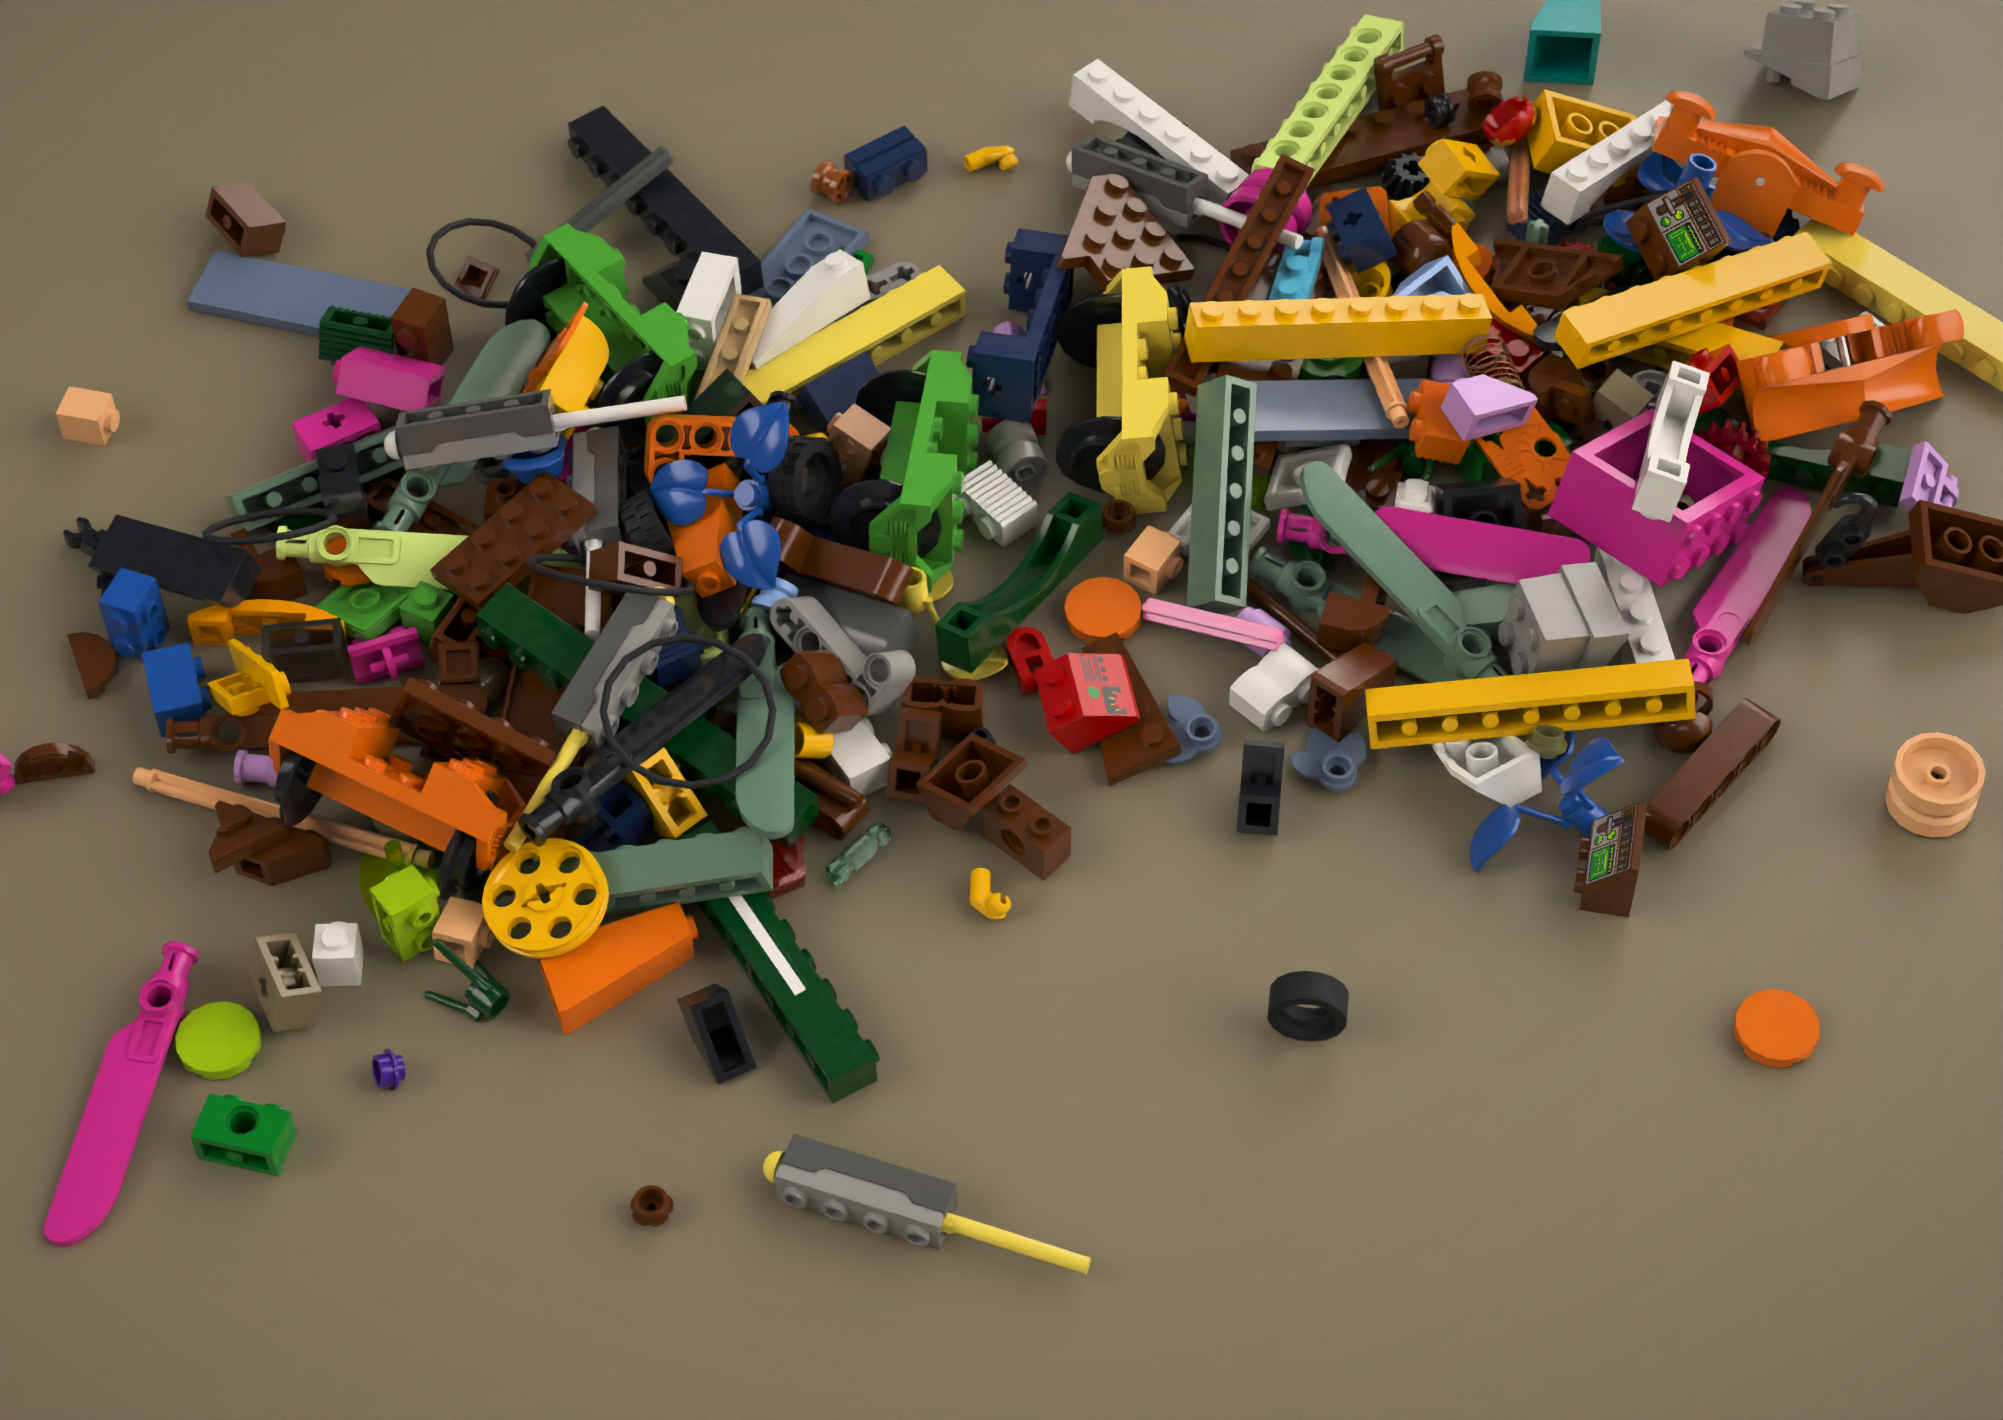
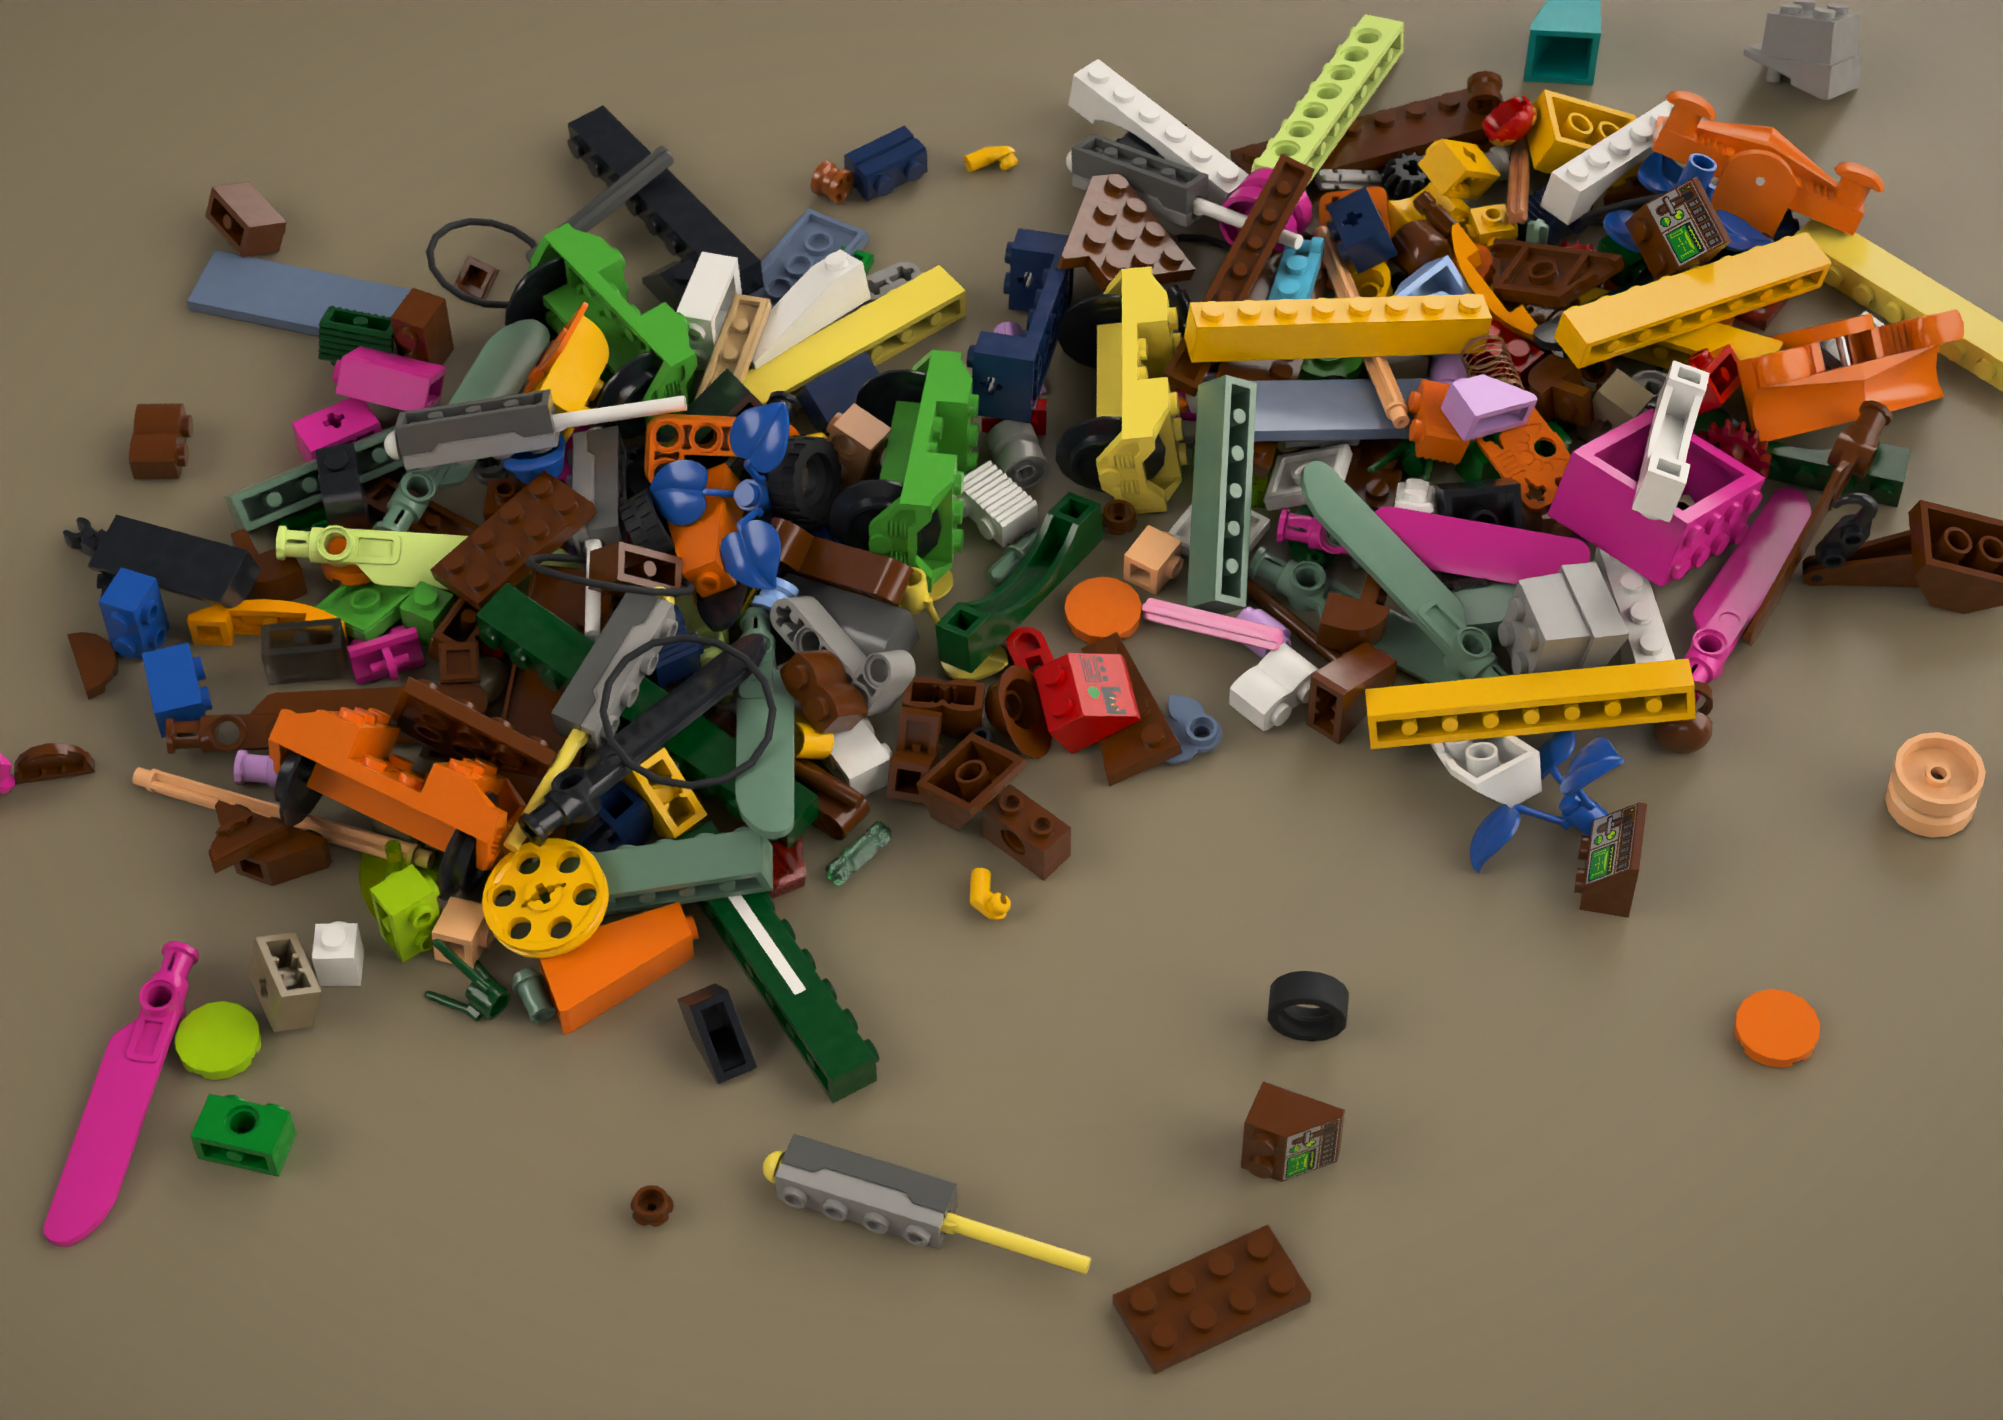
light nougat brick [55,386,120,446] -> none
black piece [202,507,337,545] -> none
yellow bracket [207,638,291,716] -> none
dark purple plate [372,1048,406,1090] -> none
black brick [1237,739,1285,836] -> none
sand blue plate [1289,728,1367,792] -> none
reddish brown plate [1374,34,1445,110] -> none
black bush [1424,92,1455,128] -> none
olive plate [1526,725,1567,759] -> none
reddish brown beam [1644,698,1781,849] -> none
lavender plate [1899,441,1959,512] -> none
none -> reddish brown brick [129,403,193,479]
none -> sand green pin [512,968,556,1024]
none -> reddish brown piece [985,665,1052,759]
none -> sand green axle [986,528,1040,588]
none -> reddish brown plate [1113,1225,1311,1374]
none -> reddish brown slope [1241,1081,1345,1182]
none -> light grey axle [1315,169,1382,191]
none -> yellow brick [1463,203,1518,253]

